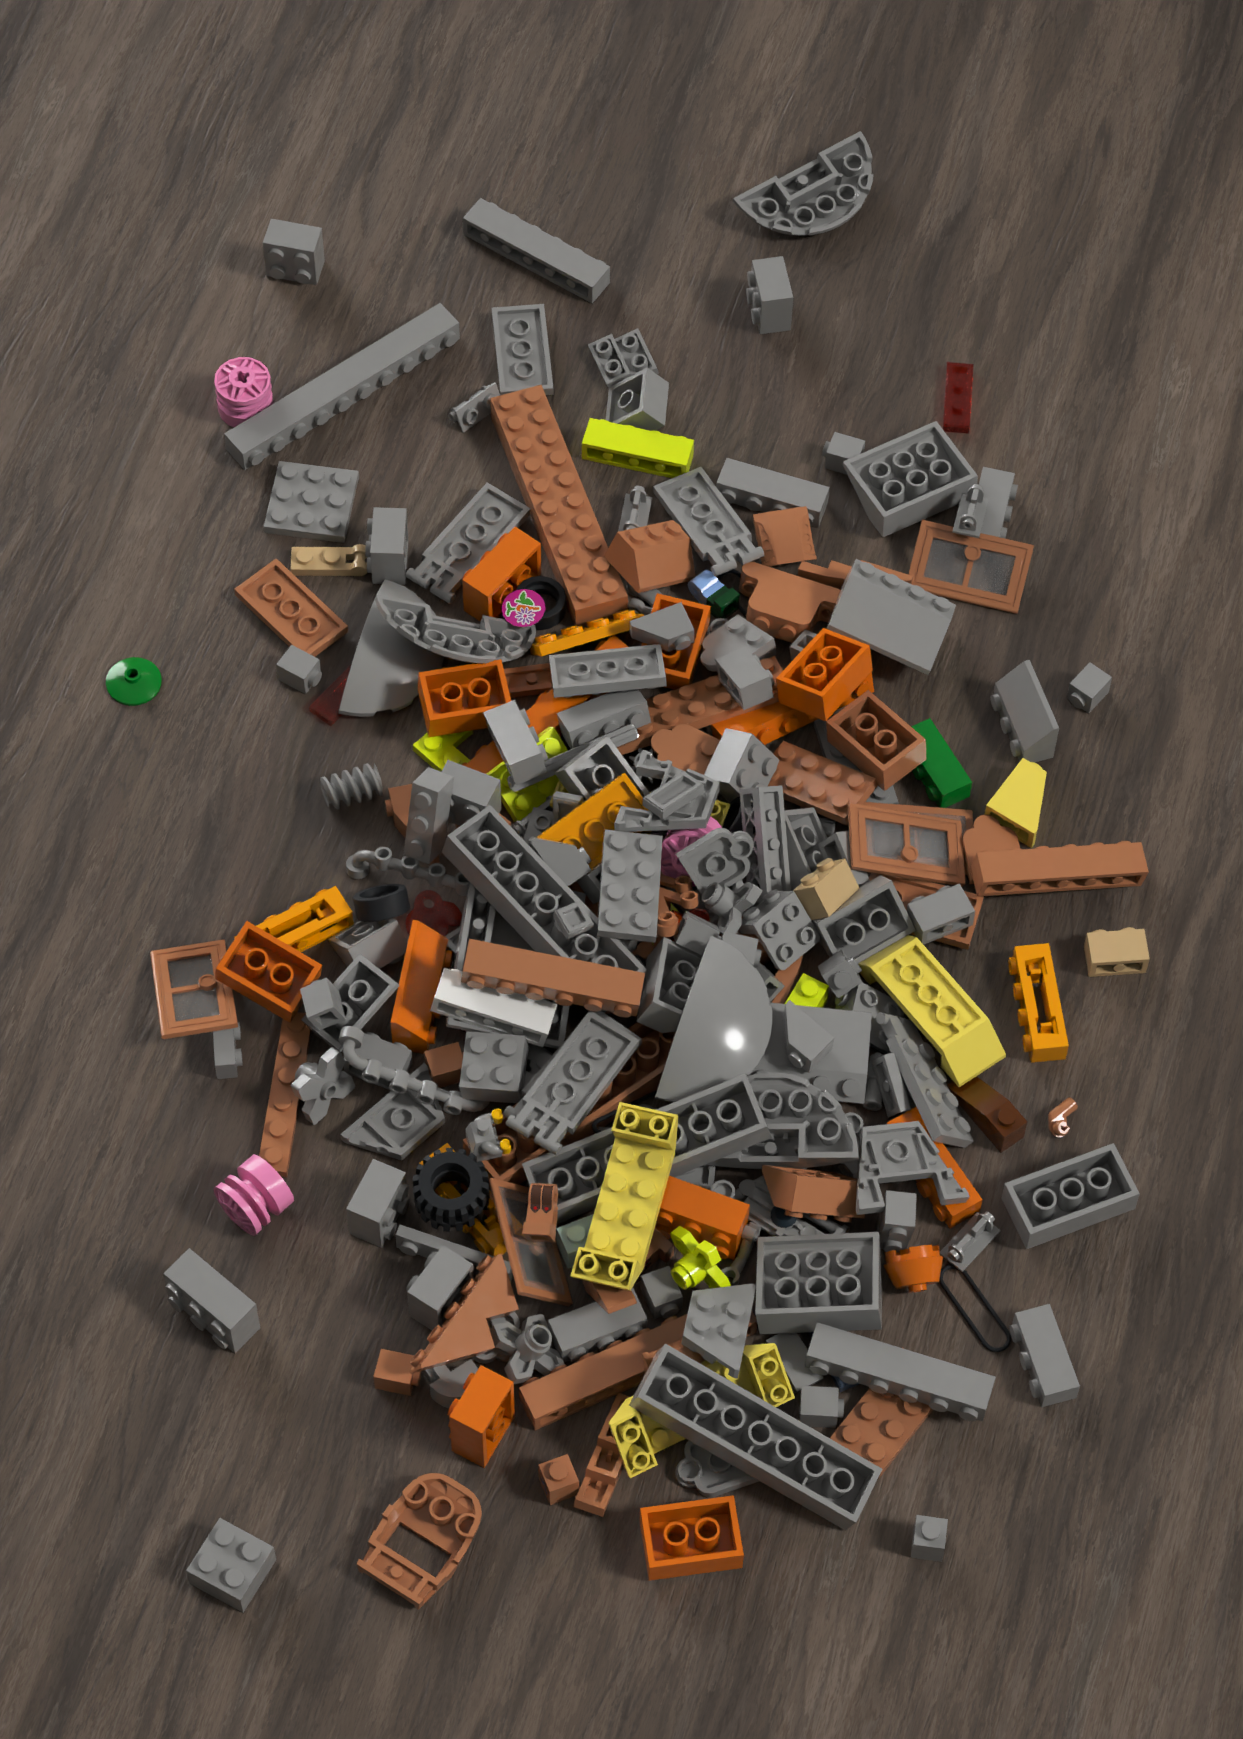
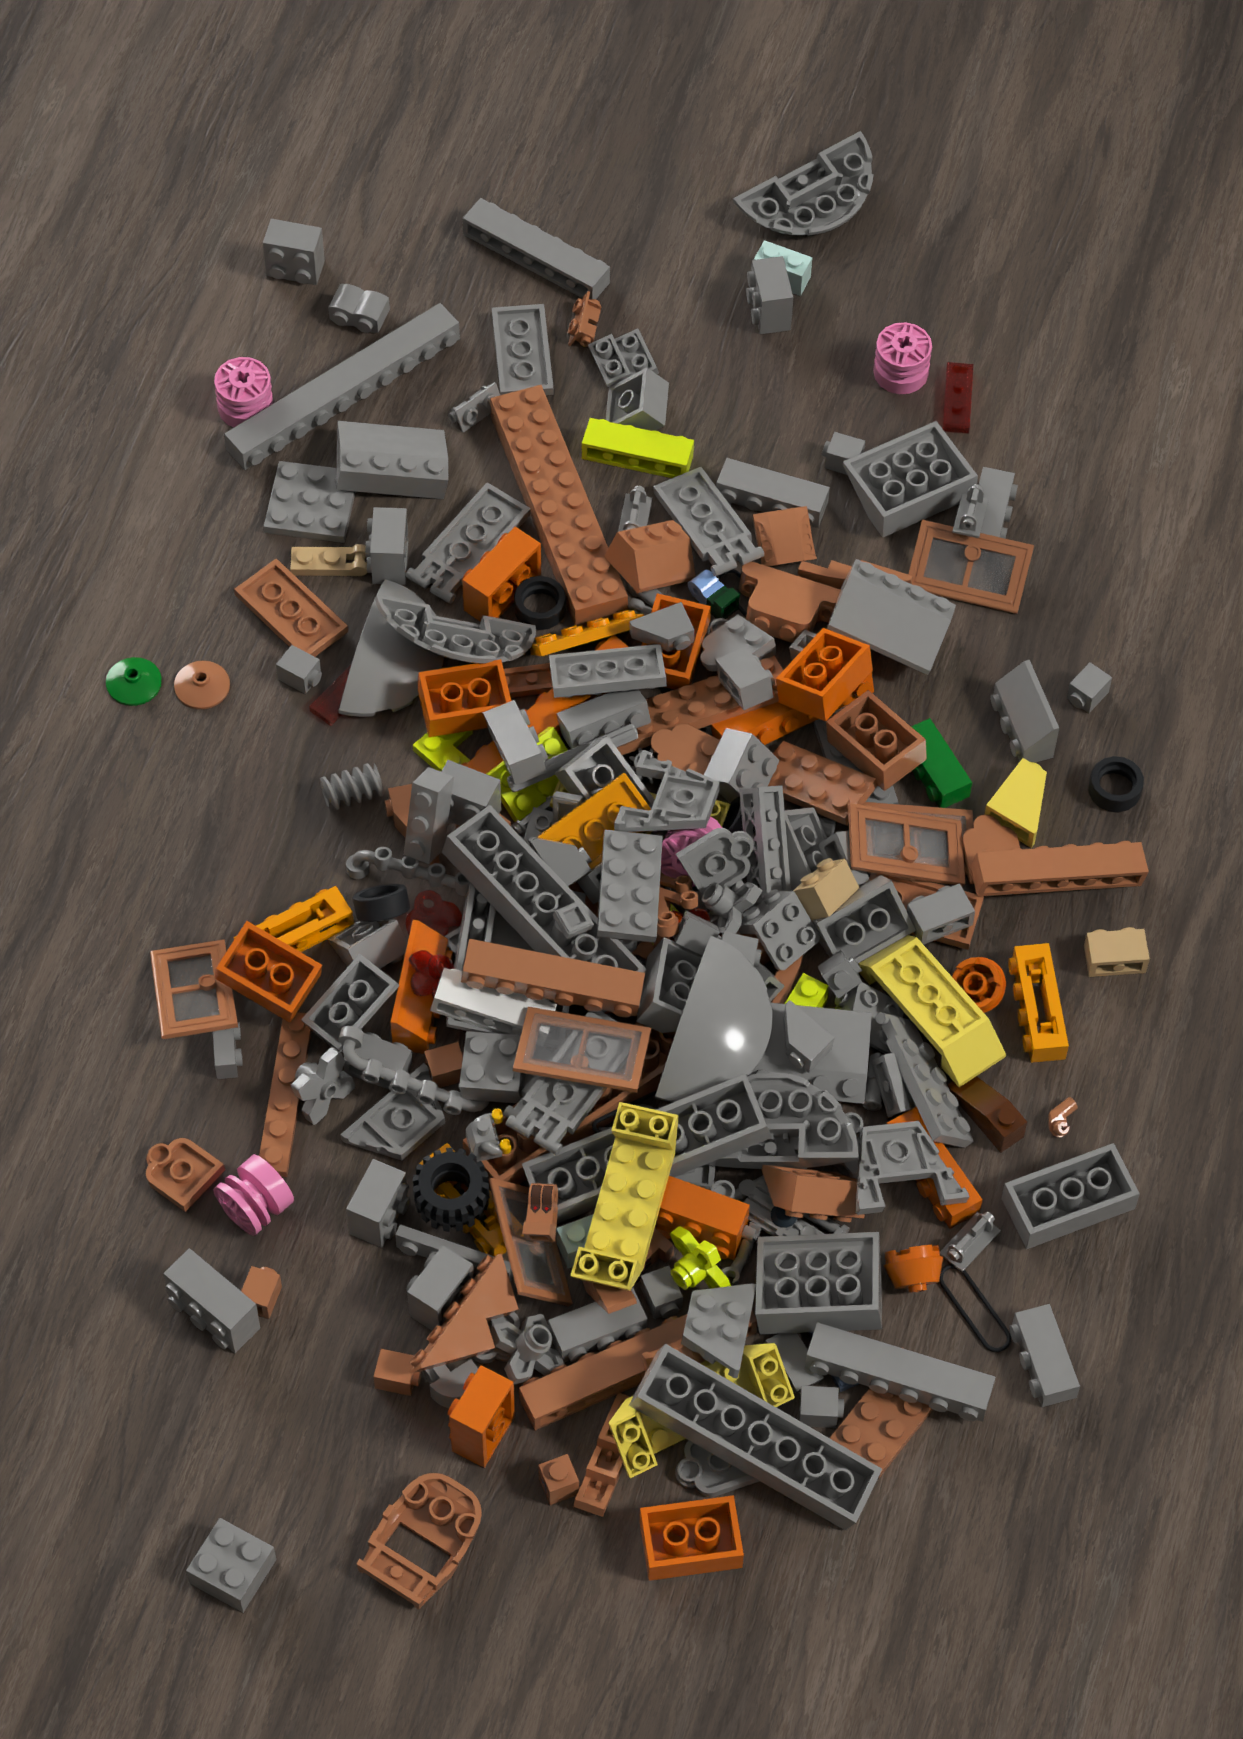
light grey brick [300,977,346,1031] -> none
sticker [501,589,545,627] -> none
light grey tile [643,771,704,819] -> none
light grey brick [876,1190,916,1253] -> none
light grey brick [910,1515,948,1562] -> none
none -> nougat plate [146,1138,226,1212]
none -> nougat dish [174,661,230,709]
none -> nougat brick [241,1266,282,1319]
none -> light grey brick [328,284,390,333]
none -> light grey slope [336,421,448,499]
none -> clear red plate [409,950,454,999]
none -> clear door [513,1007,651,1093]
none -> nougat hinge [567,291,601,347]
none -> light aqua brick [754,240,812,296]
none -> bright pink wheel [873,322,932,394]
none -> orange cone [952,957,1006,1013]
none -> black tyre [1088,756,1144,812]

